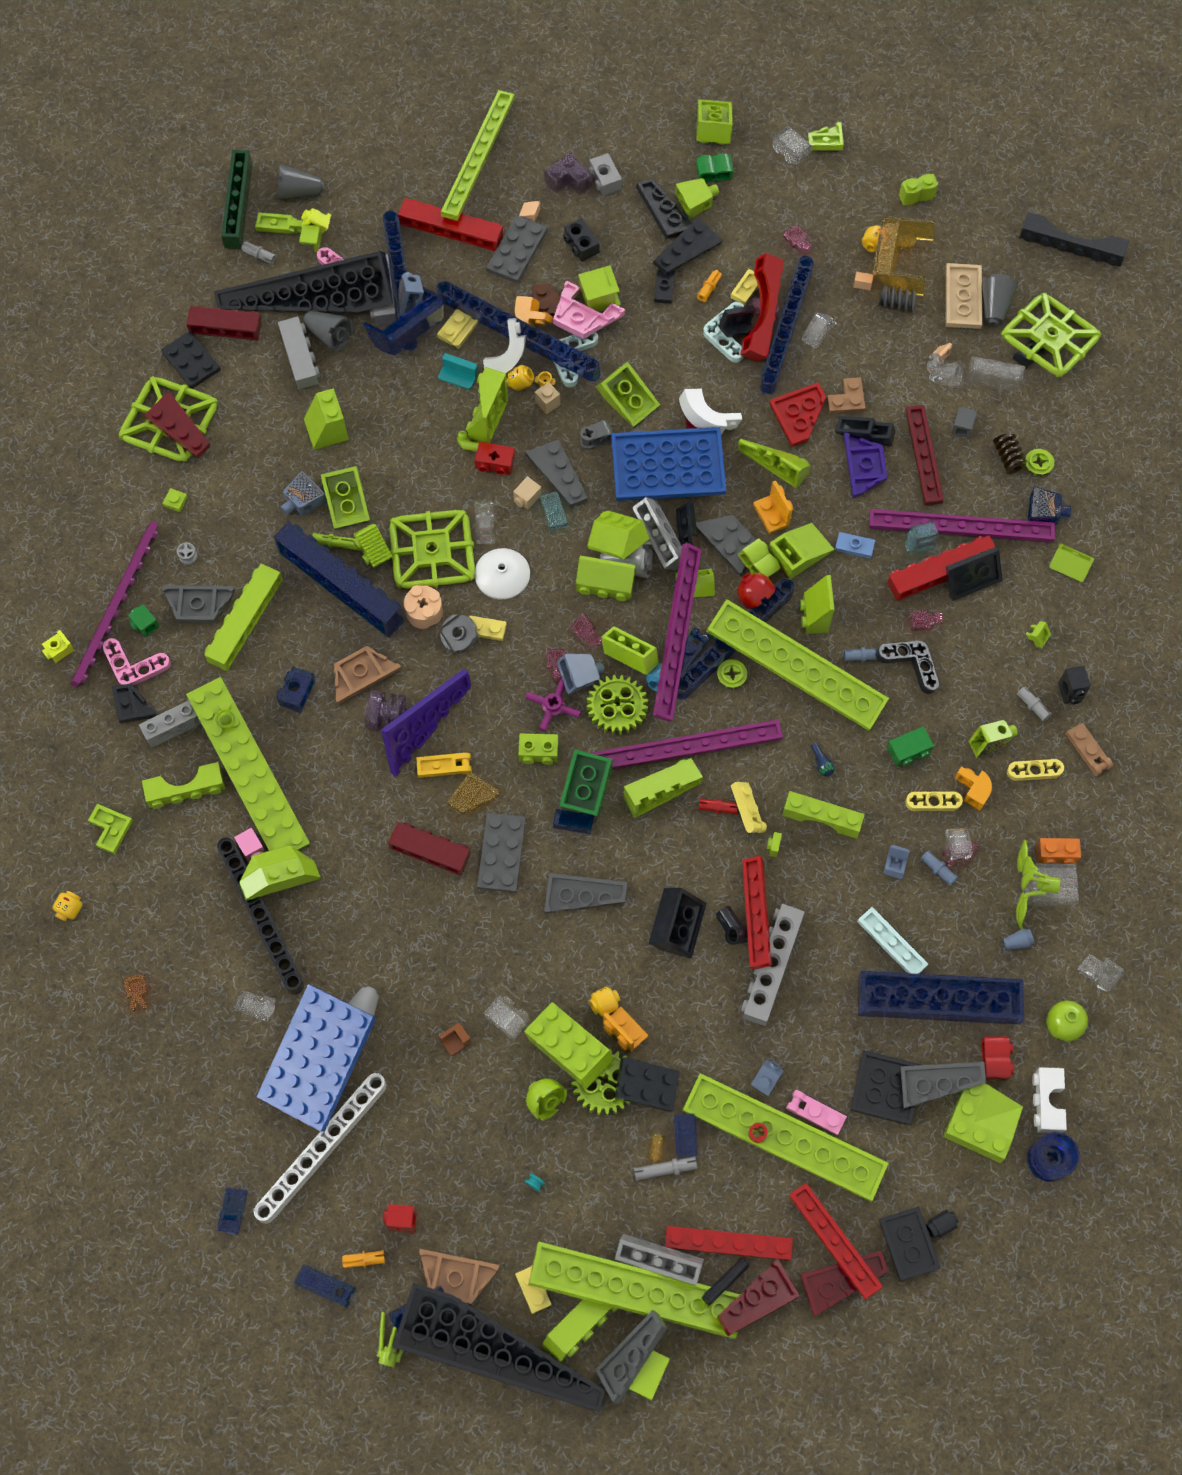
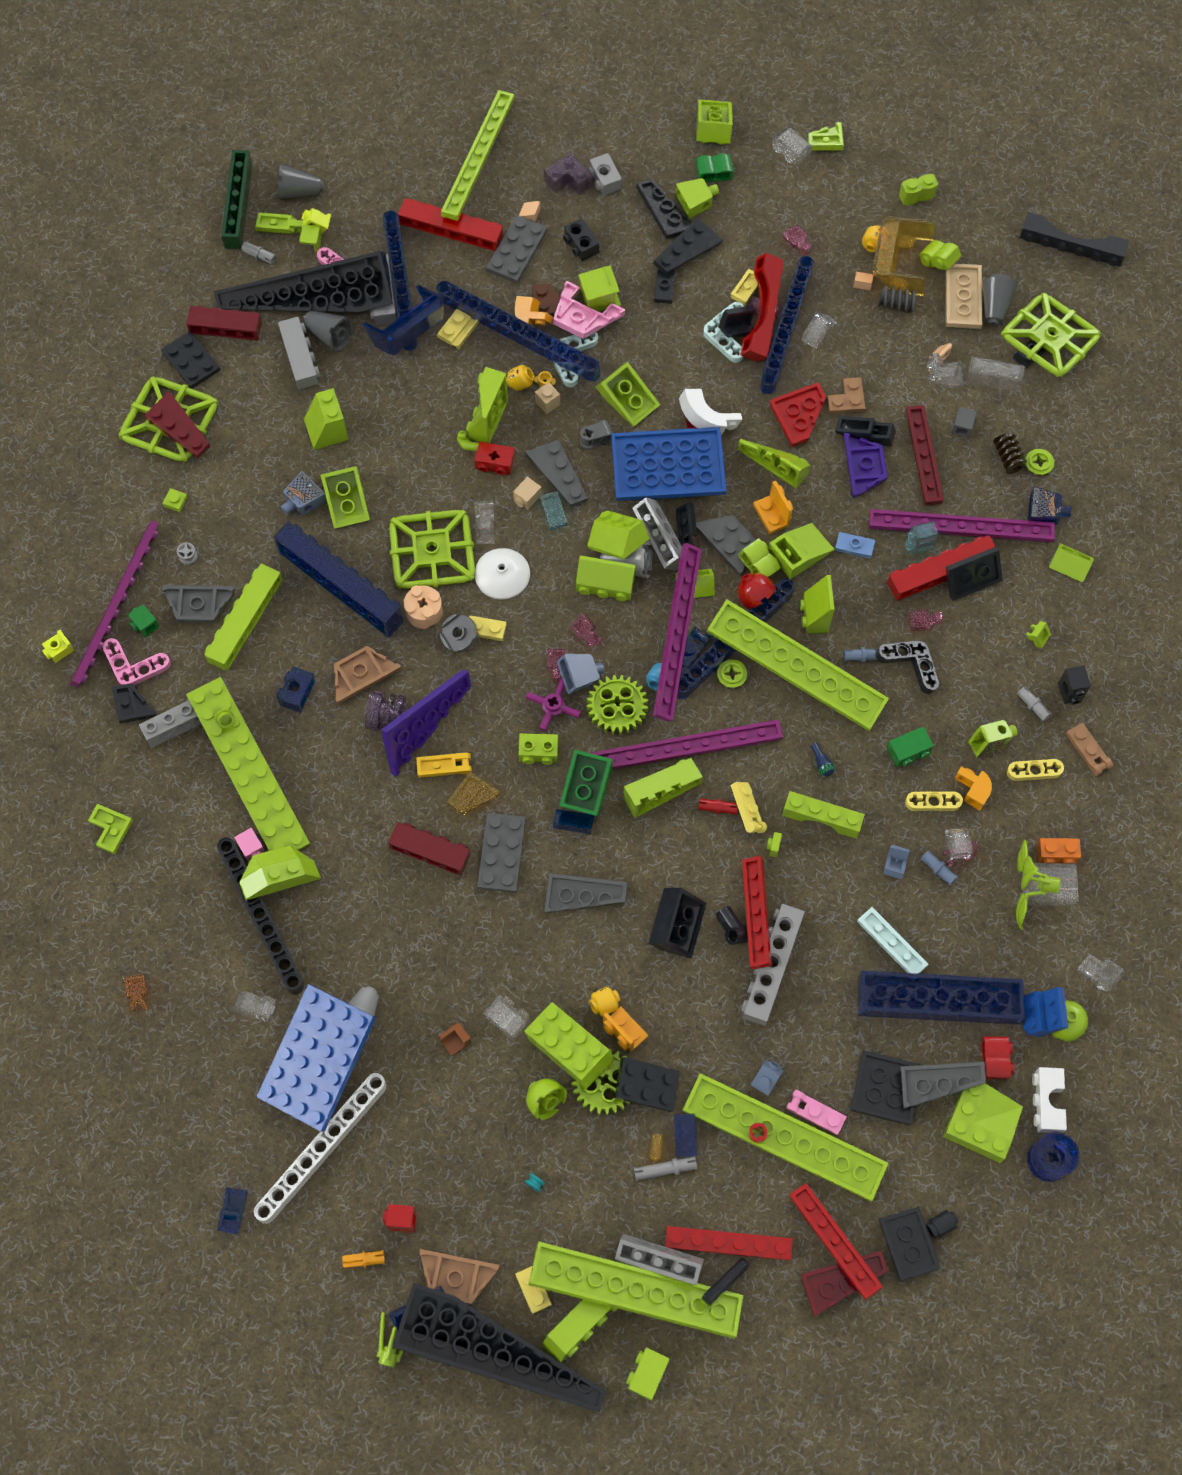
yellow head [52,891,83,922] -> none
lime arch [142,762,226,809] -> none
clear blue plate [294,1264,356,1308] -> none
lime pin [311,533,362,551] -> none
lime brick [353,524,393,568] -> none
sand blue torso [398,272,424,317] -> none
teal panel [438,353,478,390] -> none
white arch [483,318,526,373] -> none
dark grey wing [595,1310,667,1404] -> none
lime brick [601,626,659,675] -> none
light orange axle [697,270,722,302] -> none
dark red wing [717,1259,800,1337] -> none
sand blue cone [1003,928,1034,950] -> none
none -> lime brick [919,240,961,270]
none -> blue plate [1021,987,1068,1037]

